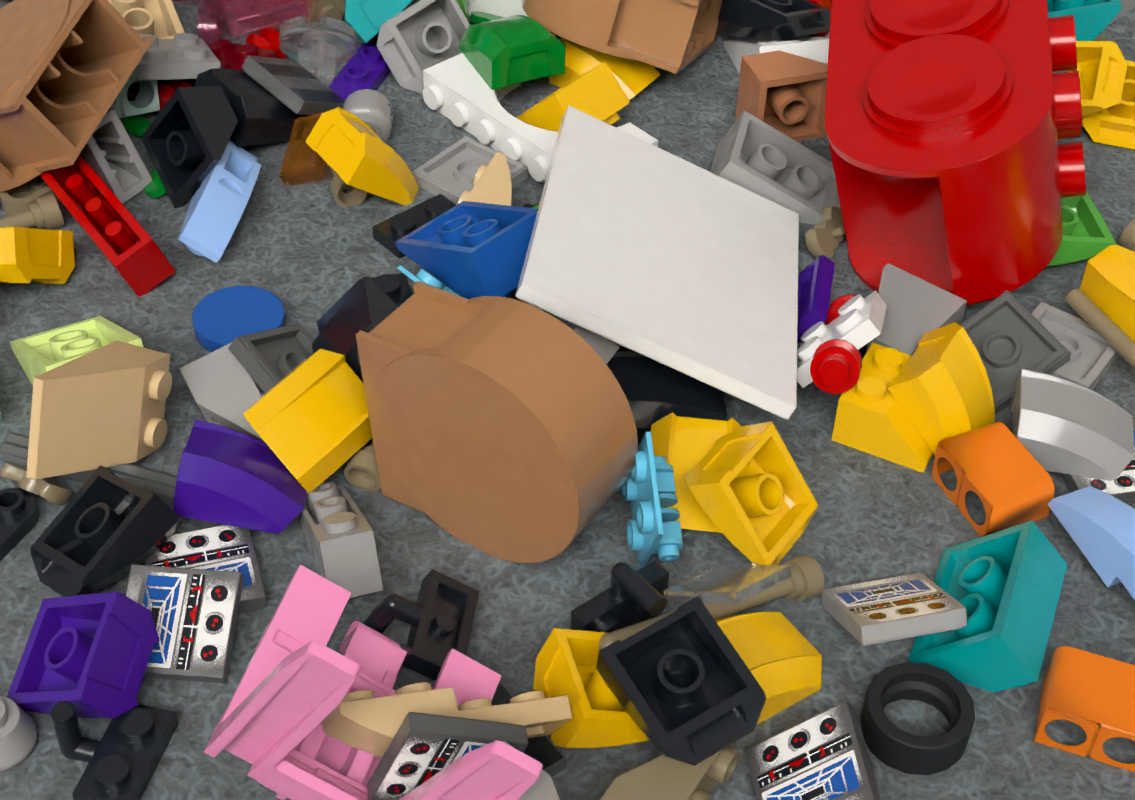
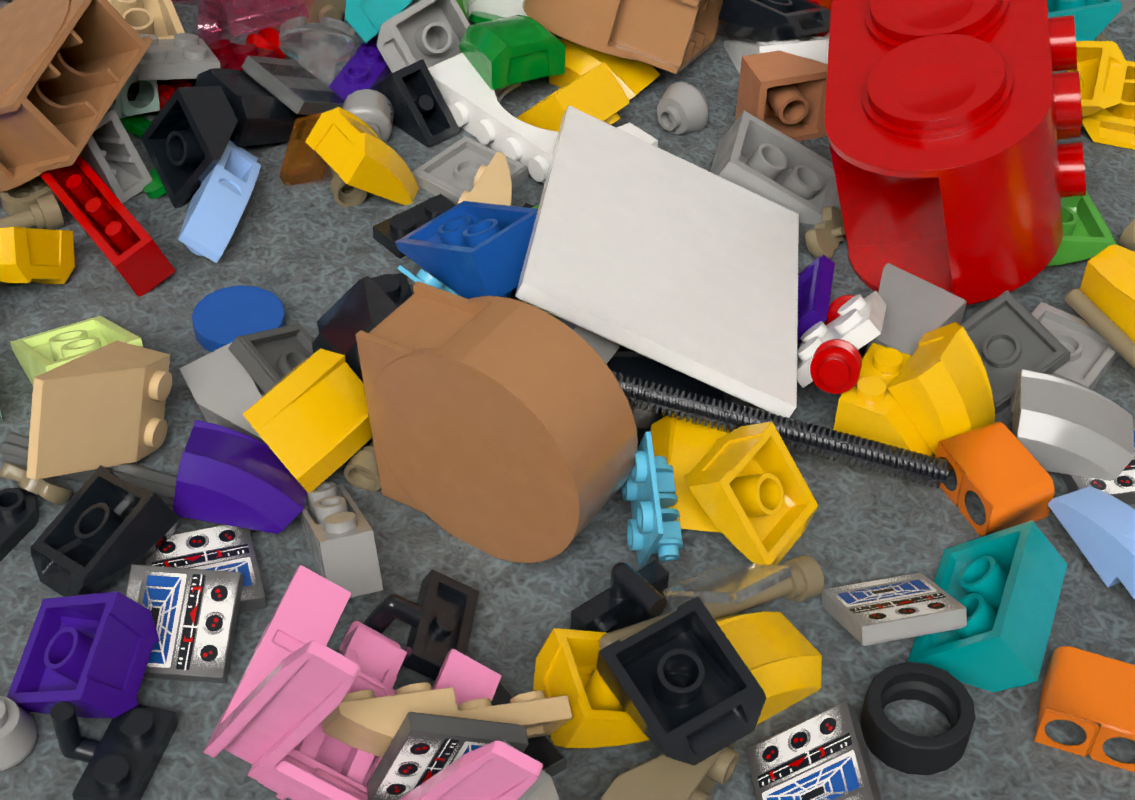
none -> black slope [372,59,461,148]
none -> black axle [613,371,949,489]
none -> light grey cone [657,82,709,135]

